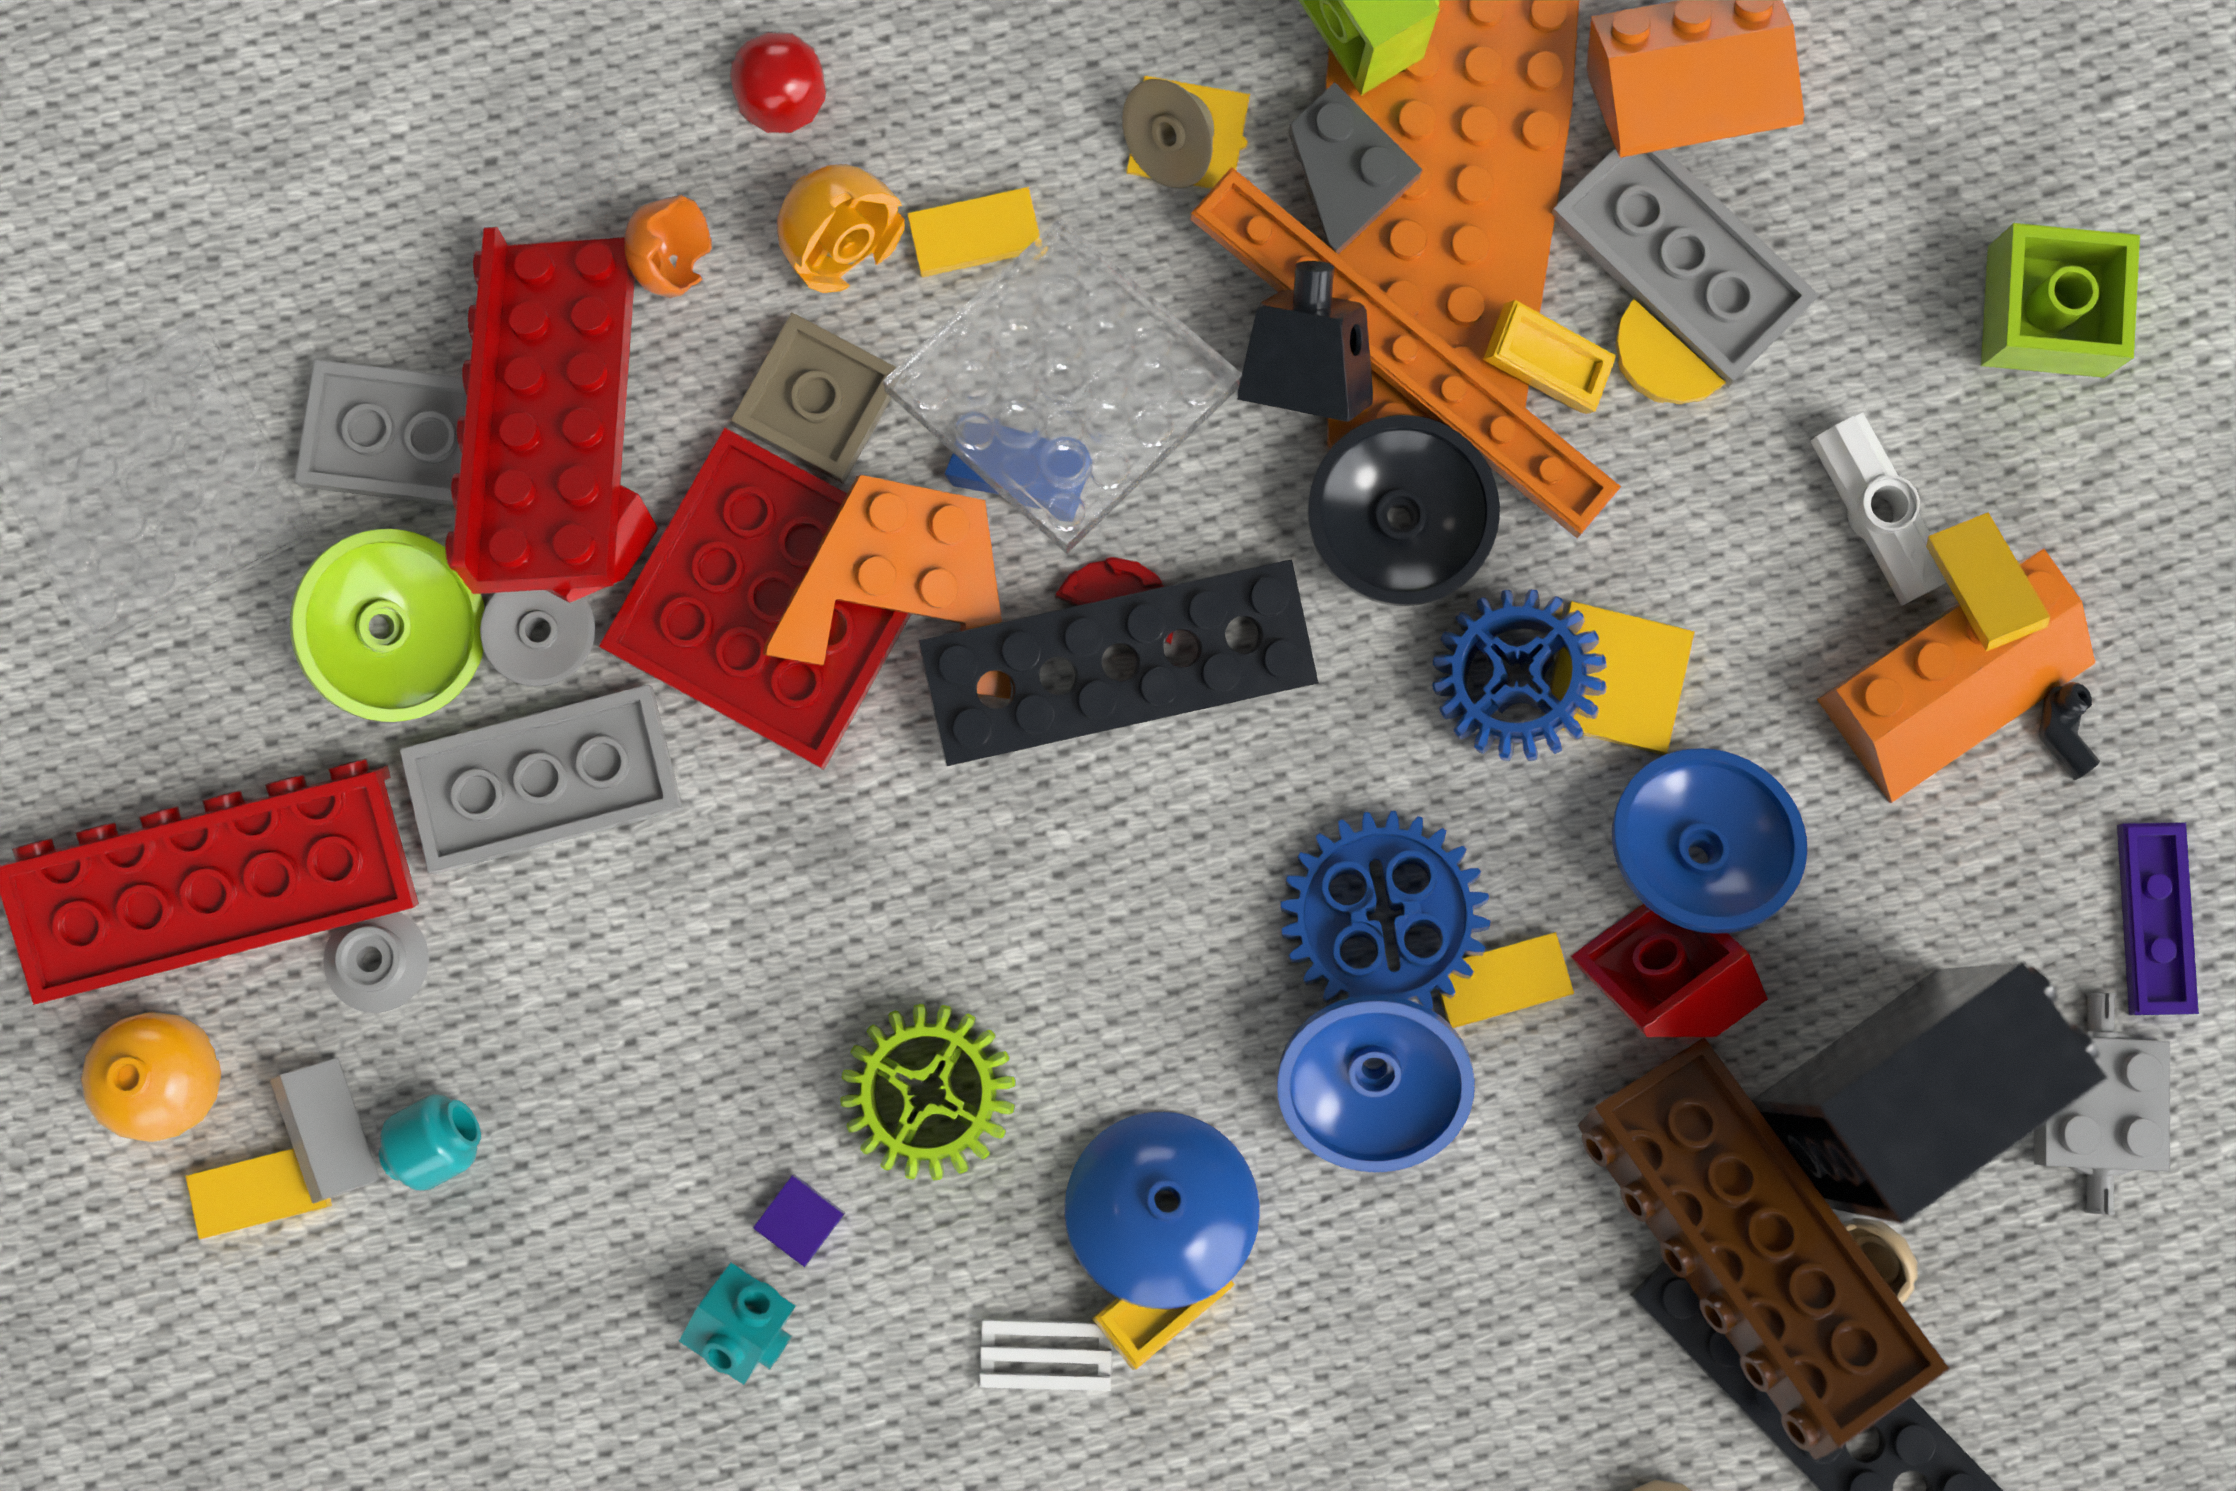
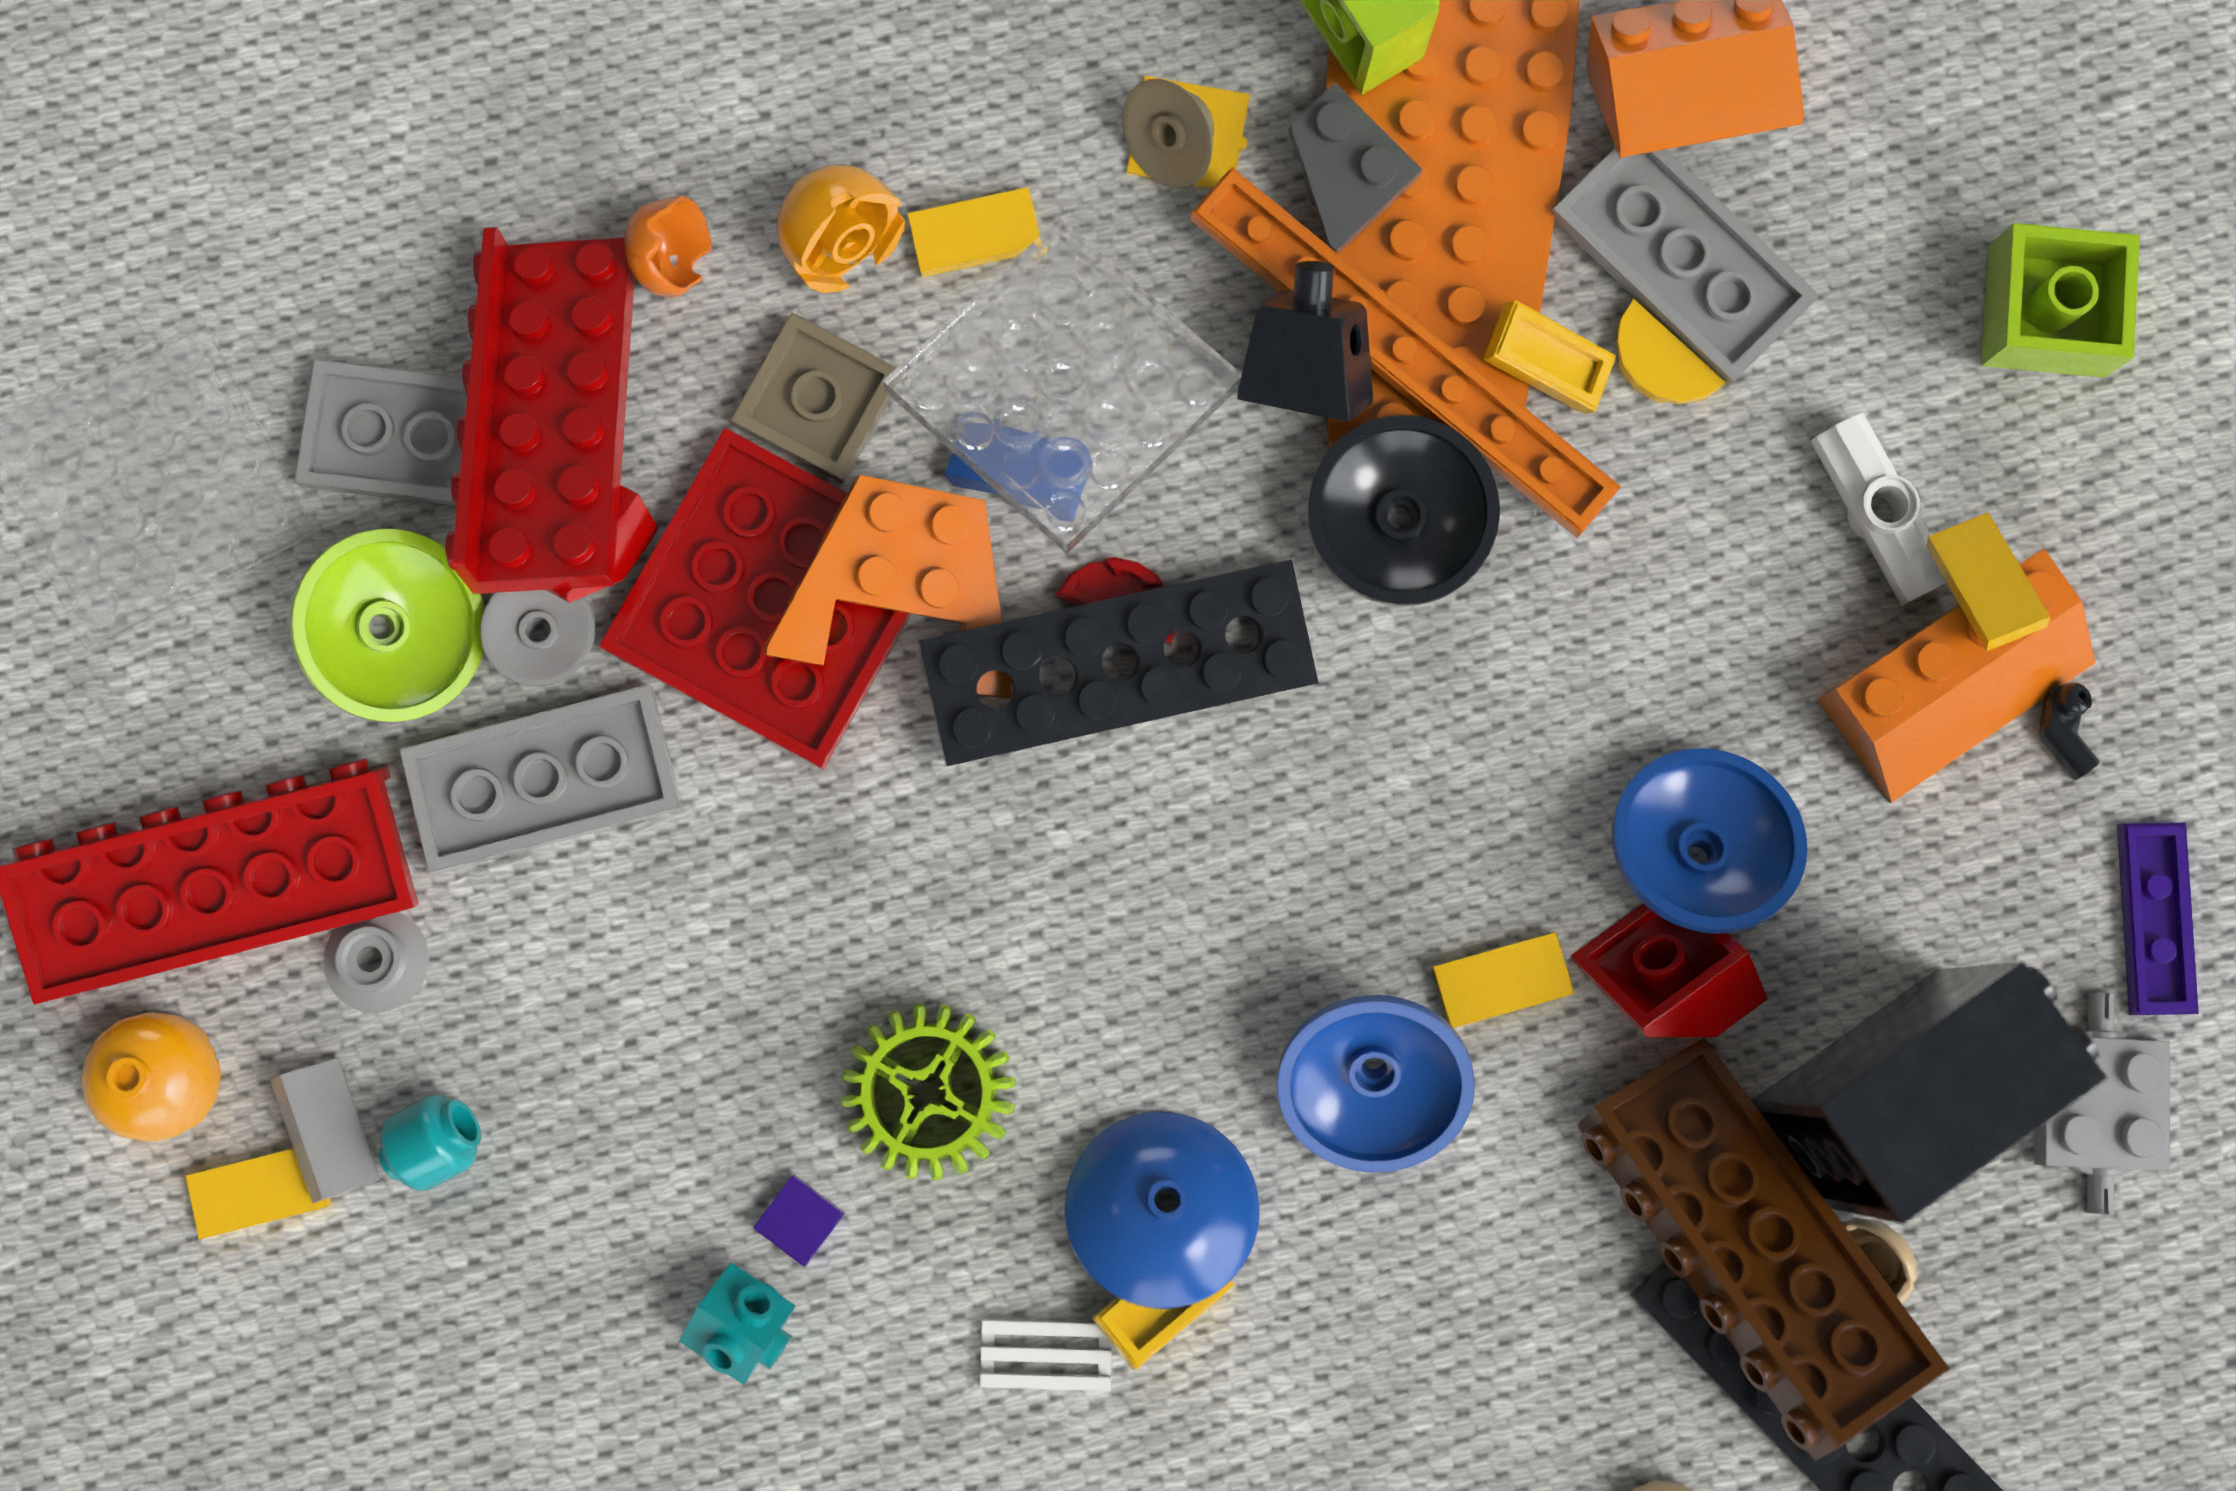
red hair [730,32,826,133] -> none
blue gear [1280,811,1491,1010] -> none
blue gear [1432,589,1607,761] -> none
yellow tile [1543,601,1695,755] -> none

